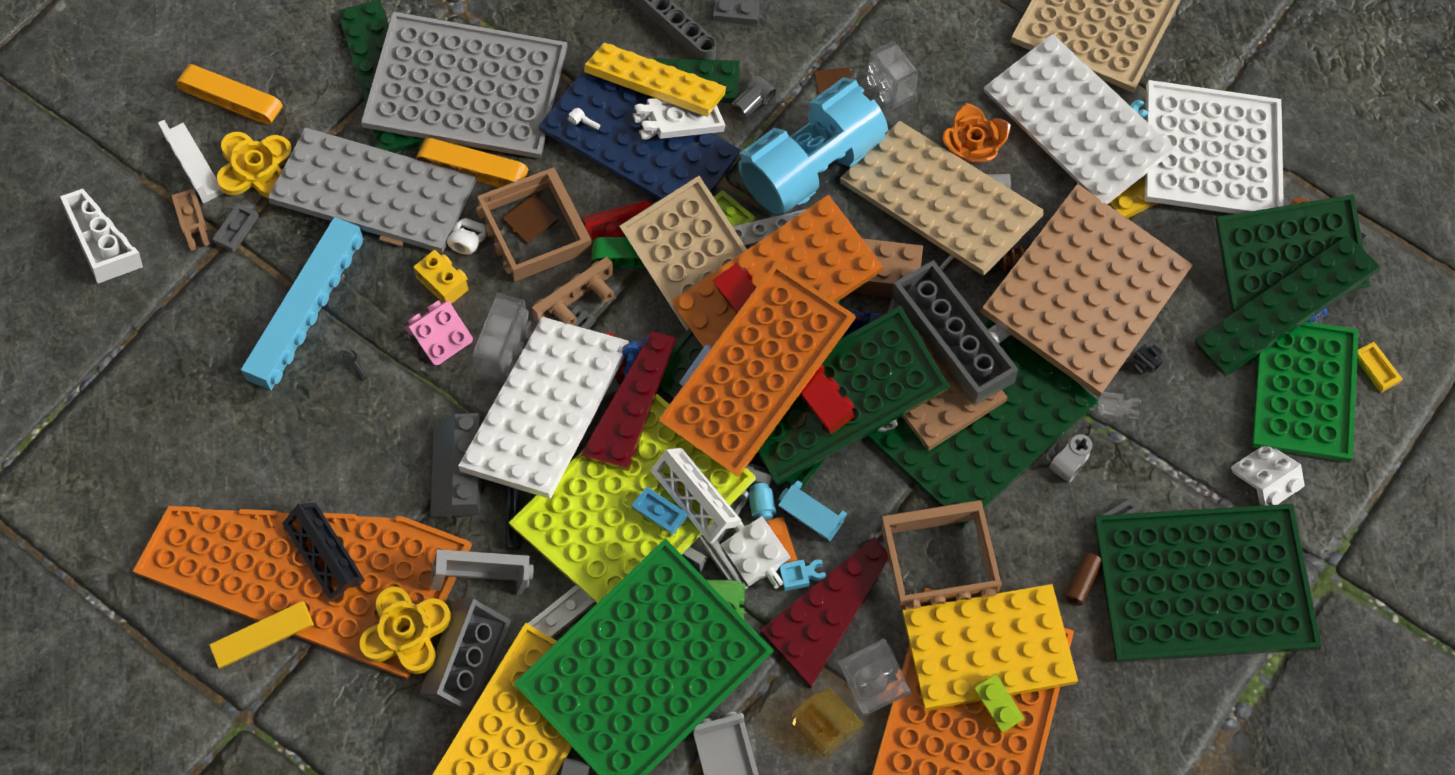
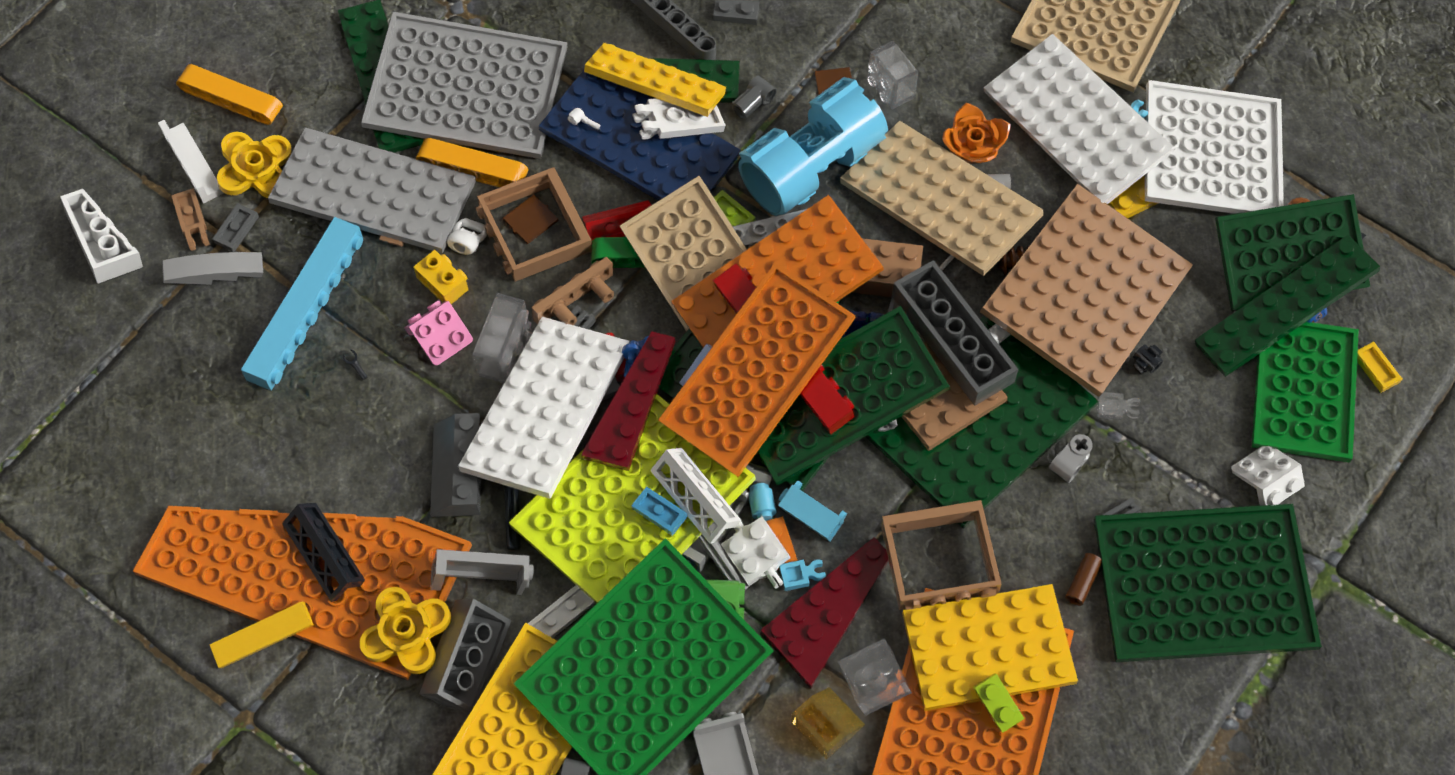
none -> light grey slope [162,252,263,285]

